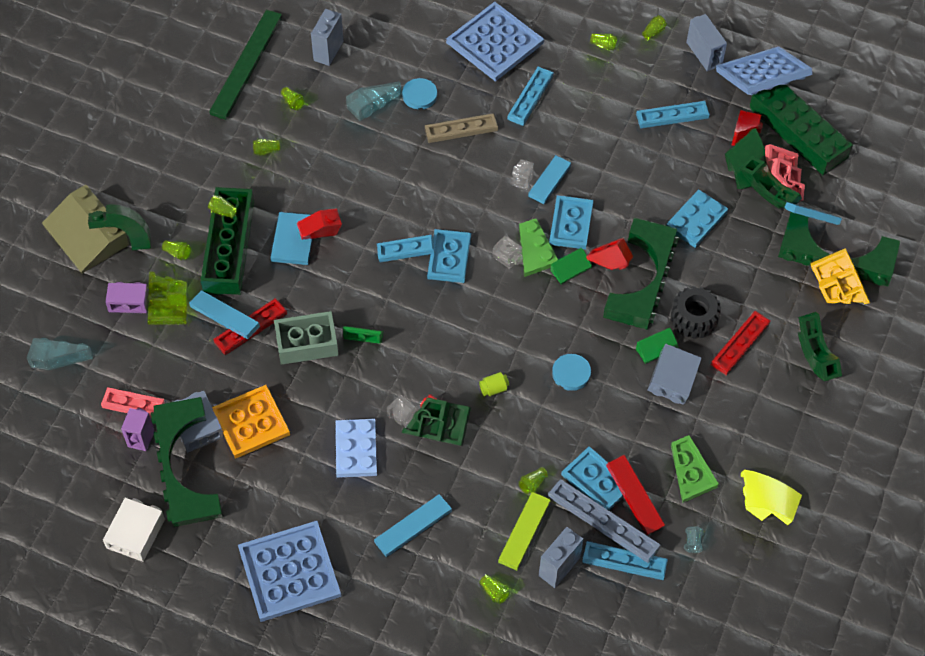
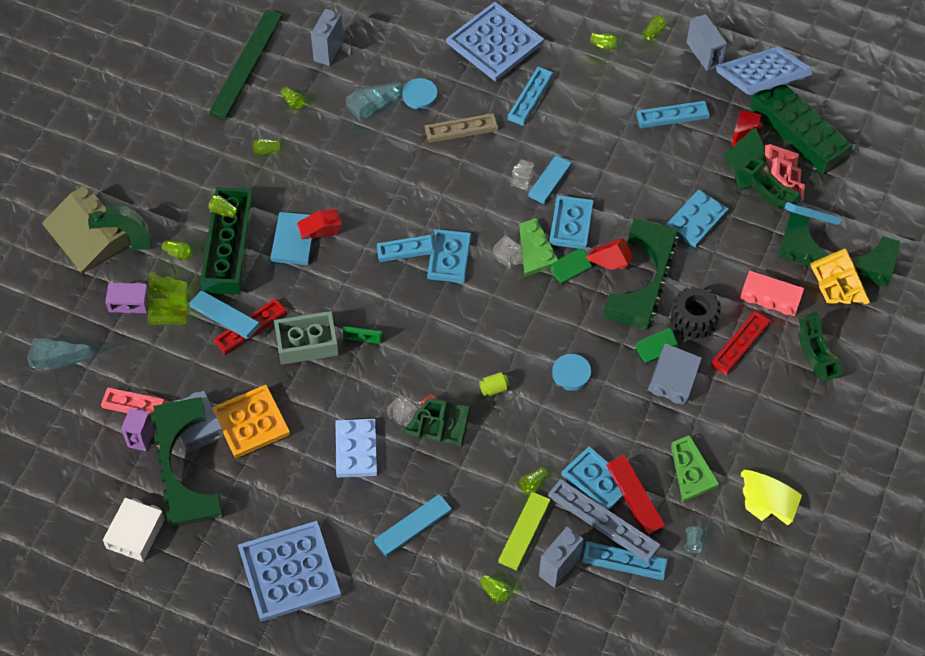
none -> coral brick [740,271,804,316]

